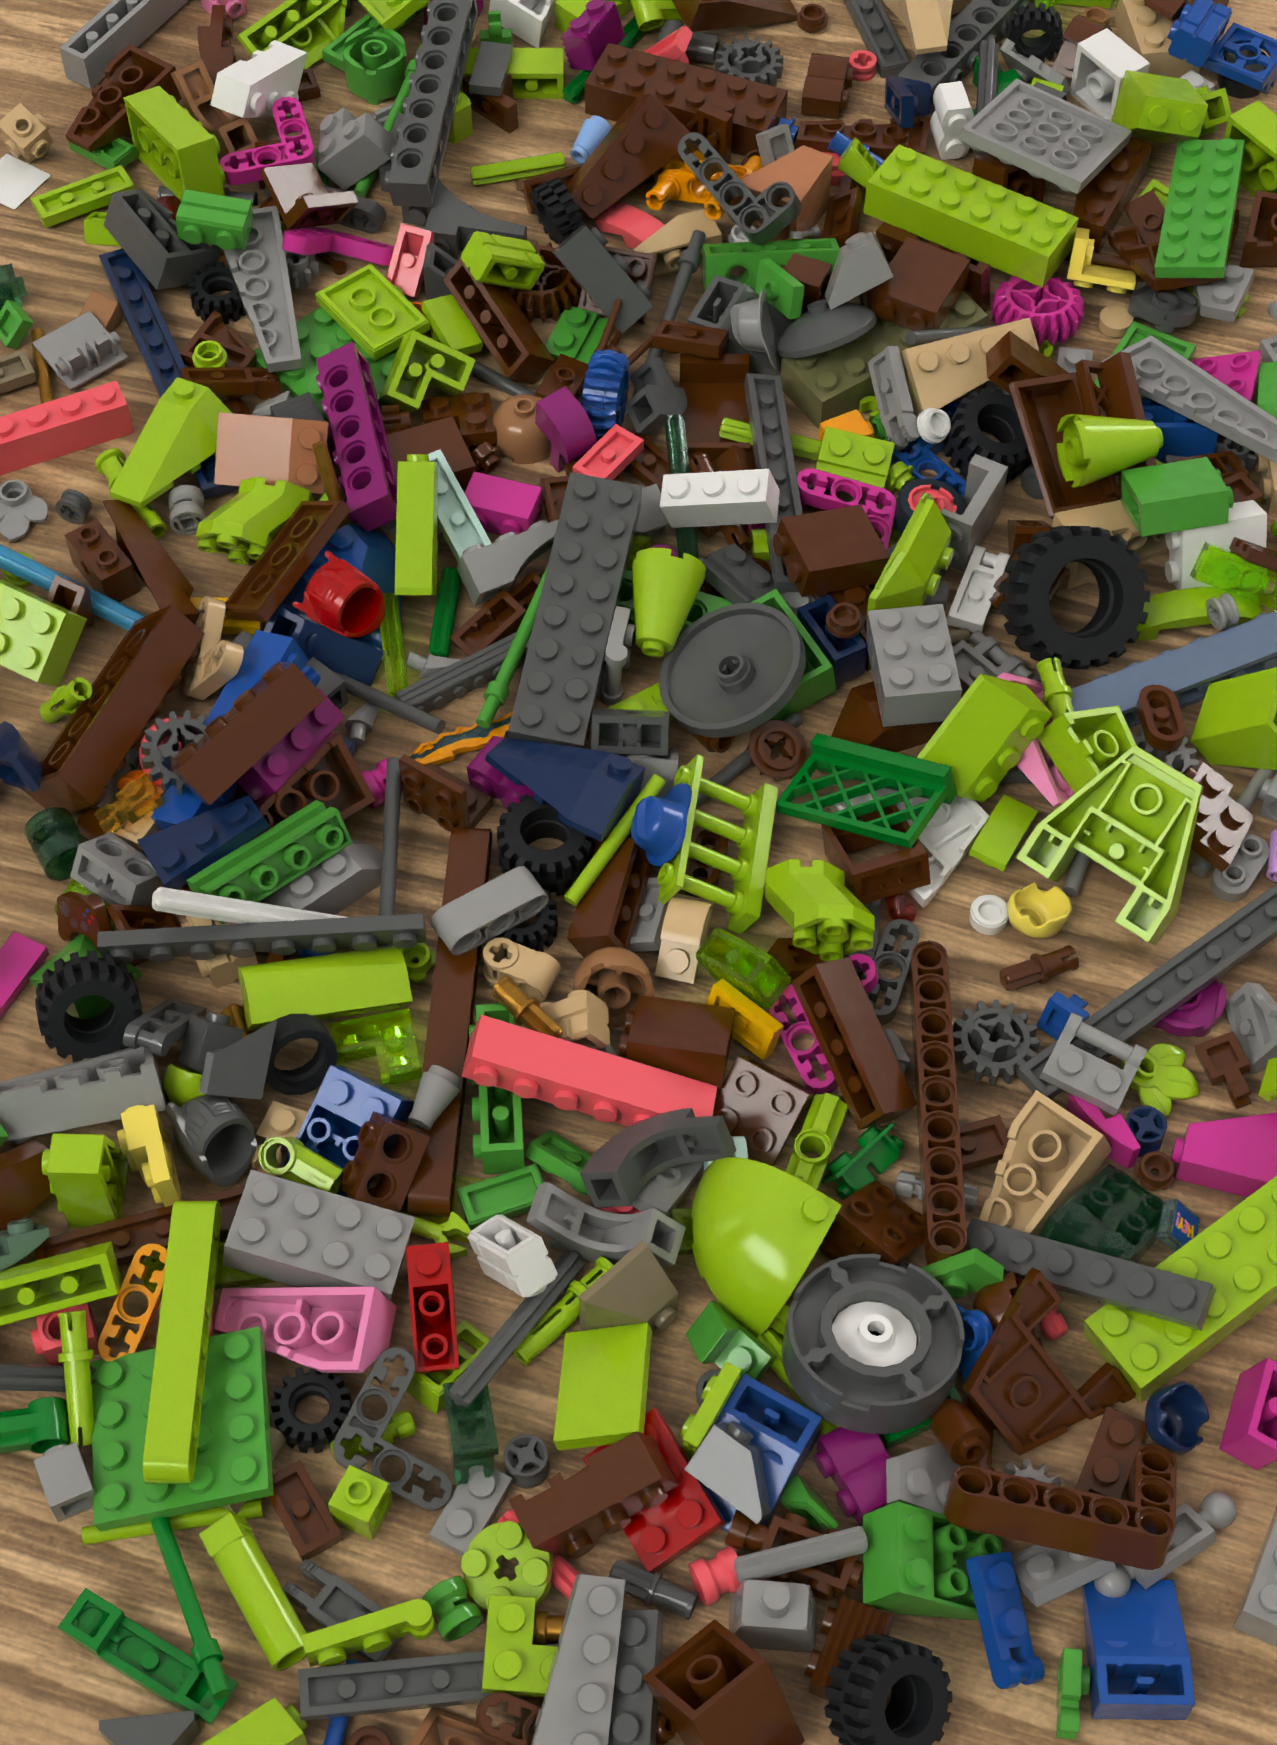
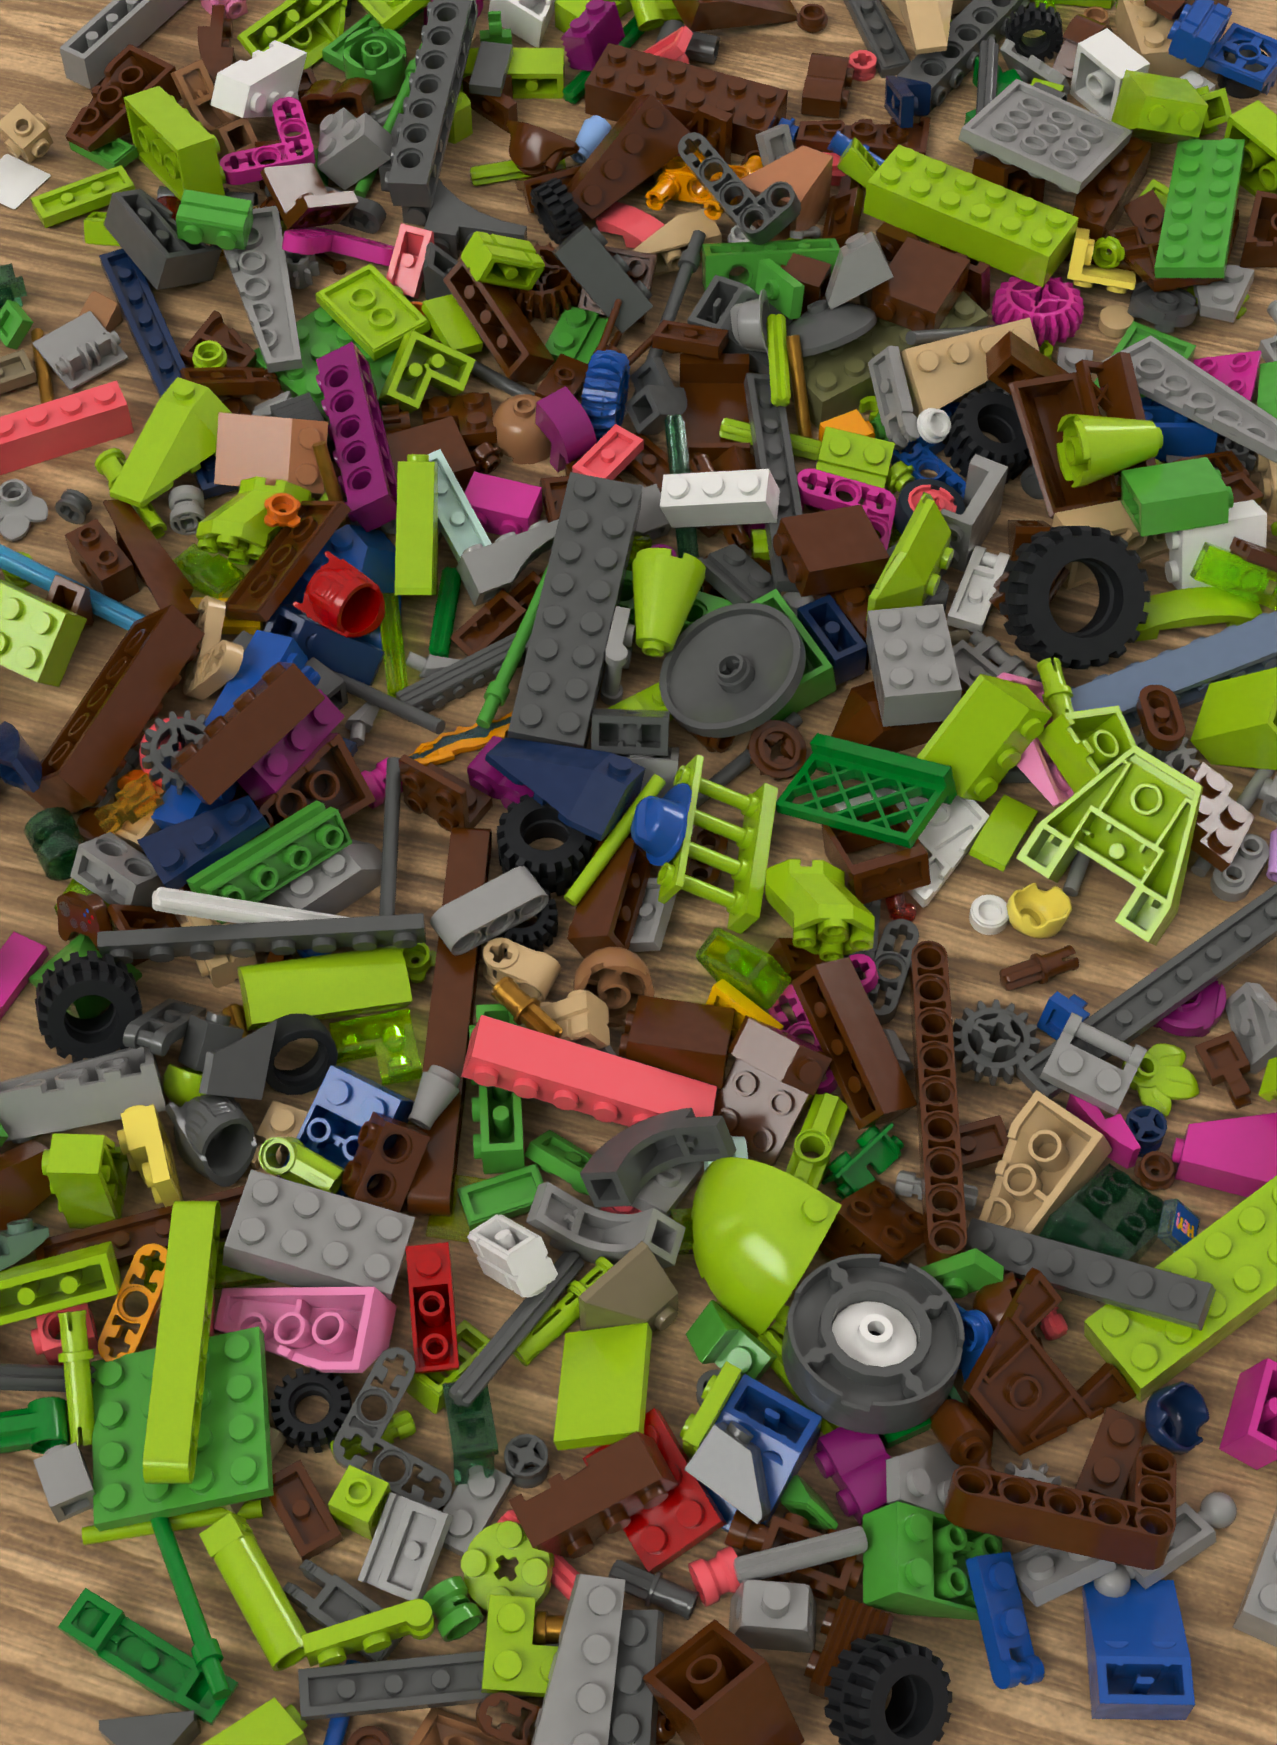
lime pin [39,677,92,724] -> none
black tyre [188,262,247,324] -> none
lime bar [400,1212,471,1259] -> none
tan brick [655,893,714,984] -> none
dark grey gear [715,36,784,86] -> none
reddish brown plate [825,602,863,638] -> none
white brick [930,81,974,160] -> none
bright green plate [1056,1648,1090,1740] -> none
light grey bush [1206,593,1239,630] -> none
none -> clear neon green slope [173,543,245,599]
none -> orange plate [264,493,301,528]
none -> reddish brown brick [300,77,376,124]
none -> light grey plate [358,1492,453,1601]
none -> reddish brown hat [506,120,580,176]
none -> slope [728,1015,832,1096]
none -> lime axle [766,314,791,407]
none -> pearl gold bar [786,335,813,438]
none -> lime plate [1092,236,1125,269]

